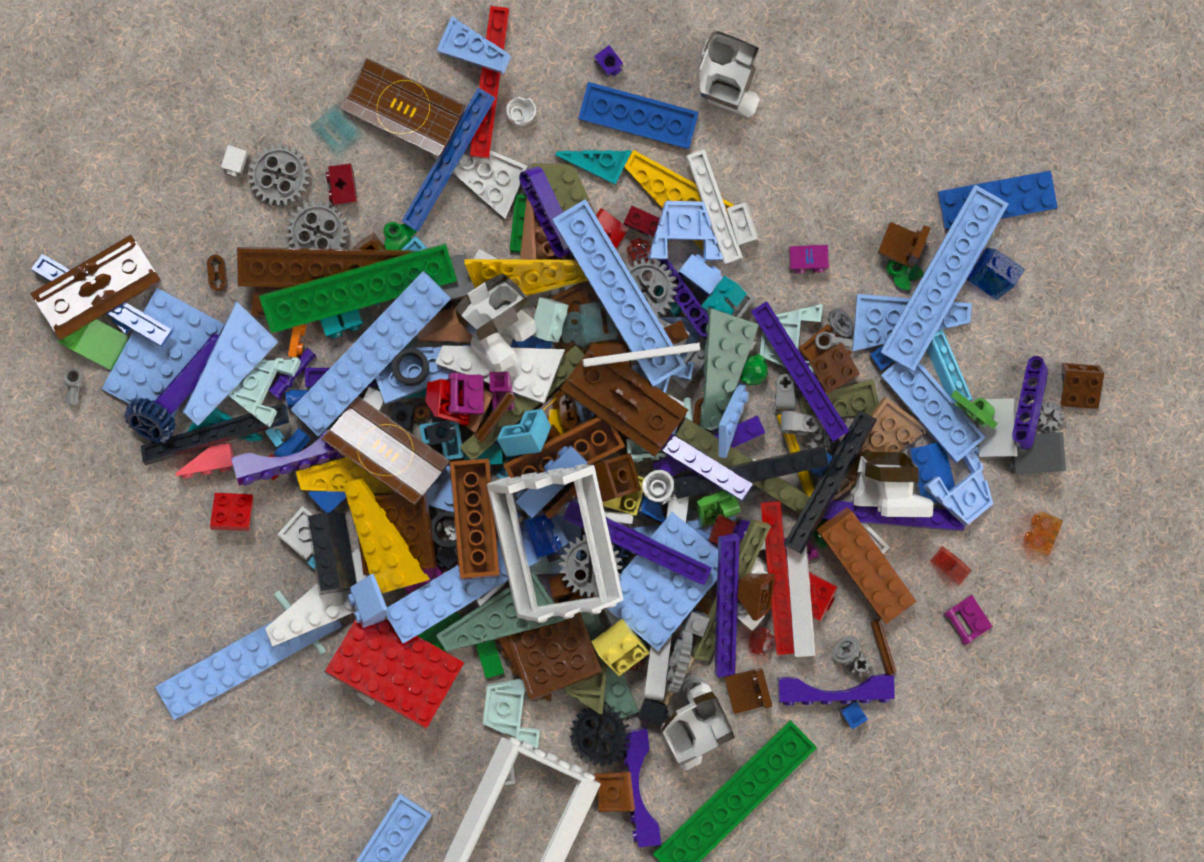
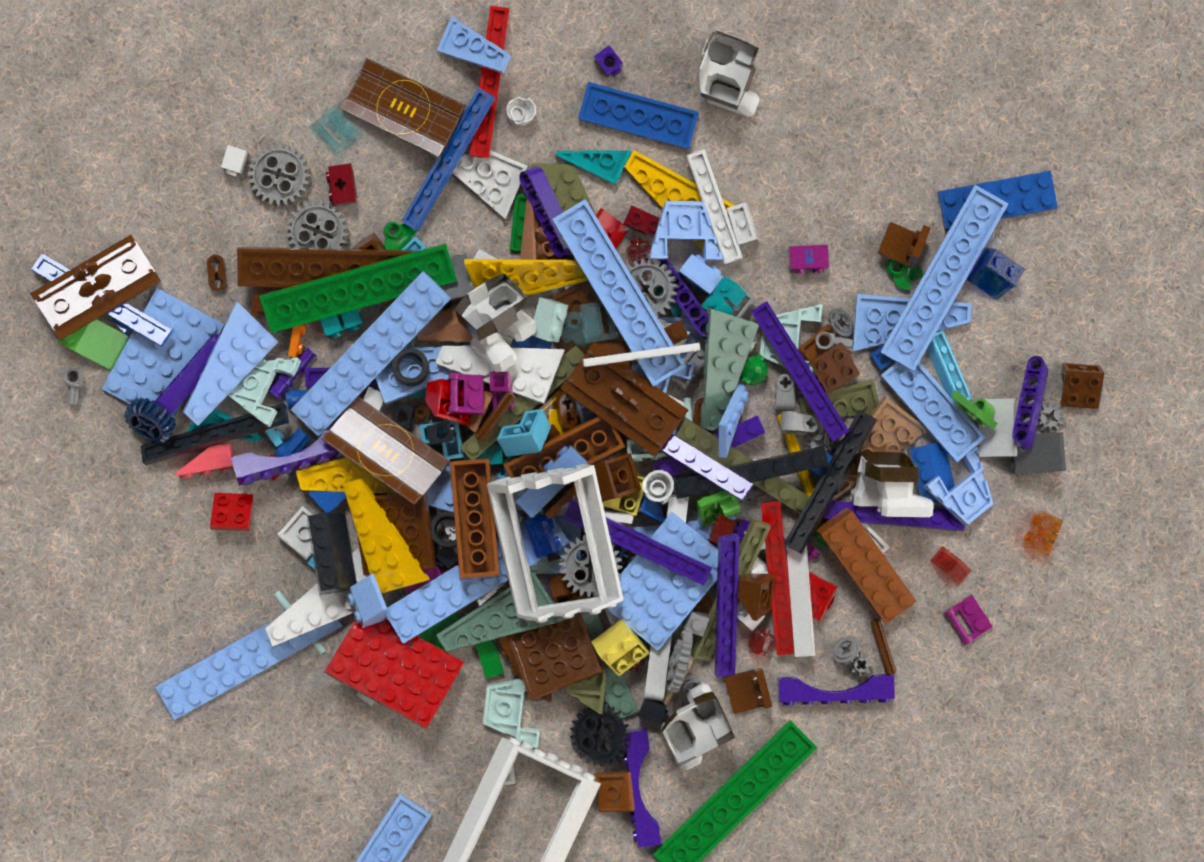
blue panel [840,701,868,729] -> none

